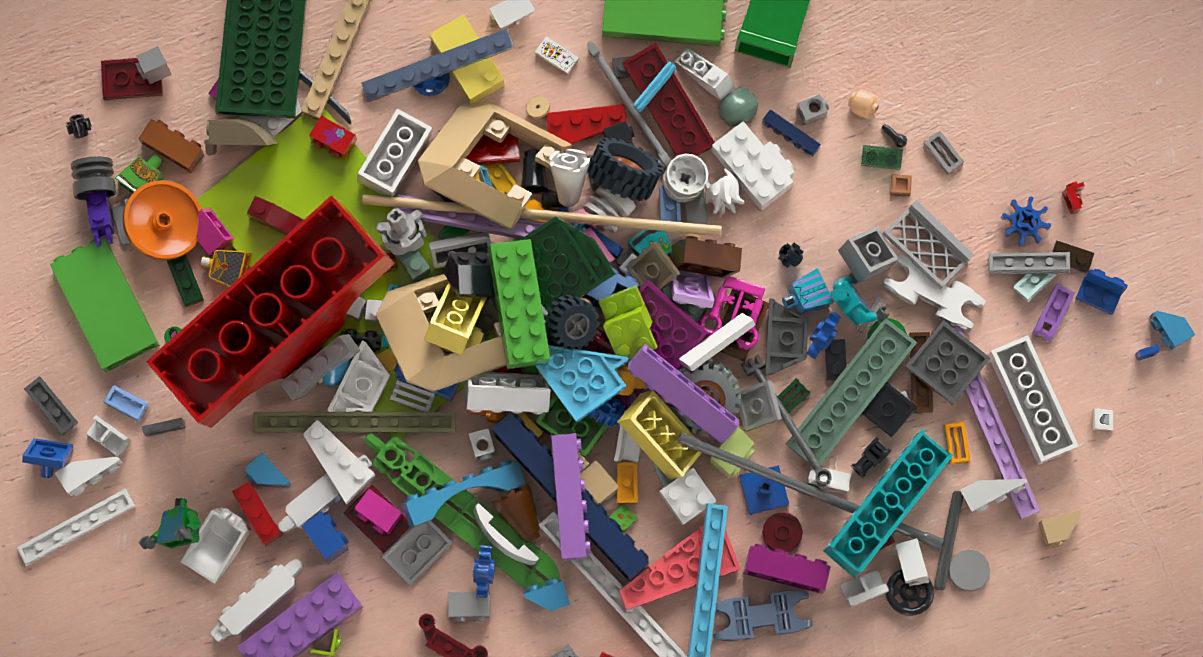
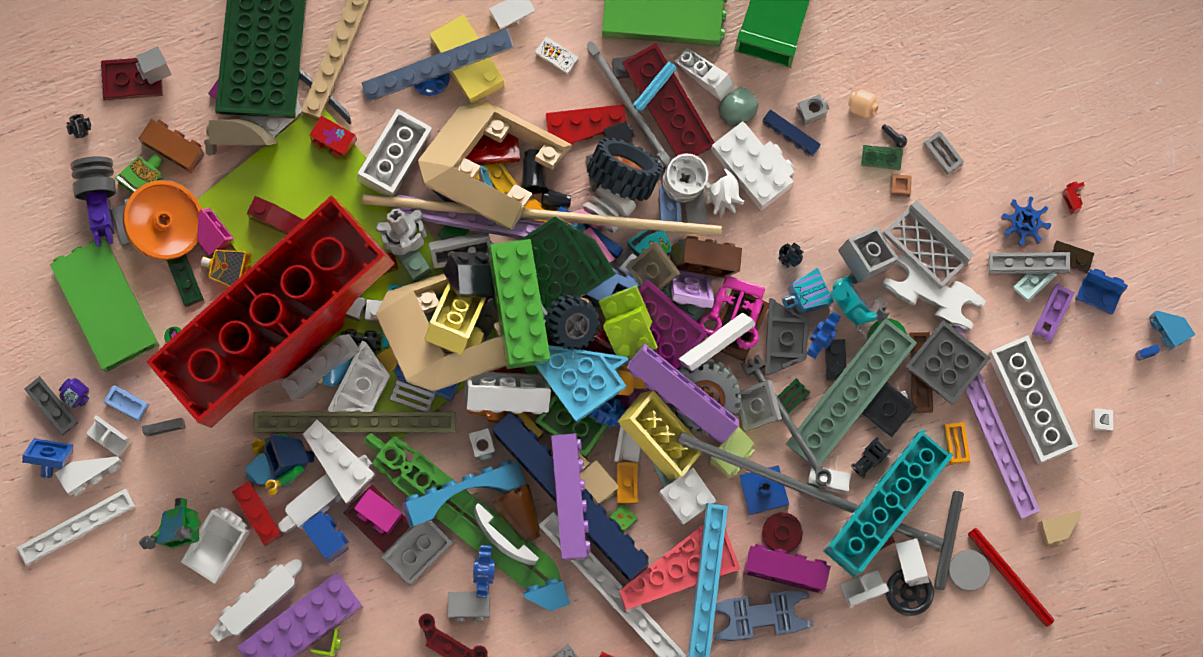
tan wheel [527,96,550,119] -> none
white cone [549,149,590,207] -> none
white slope [960,479,1028,513] -> none
none -> dark purple head [59,378,89,408]
none -> dark blue torso [252,433,315,495]
none -> red axle [968,528,1055,627]

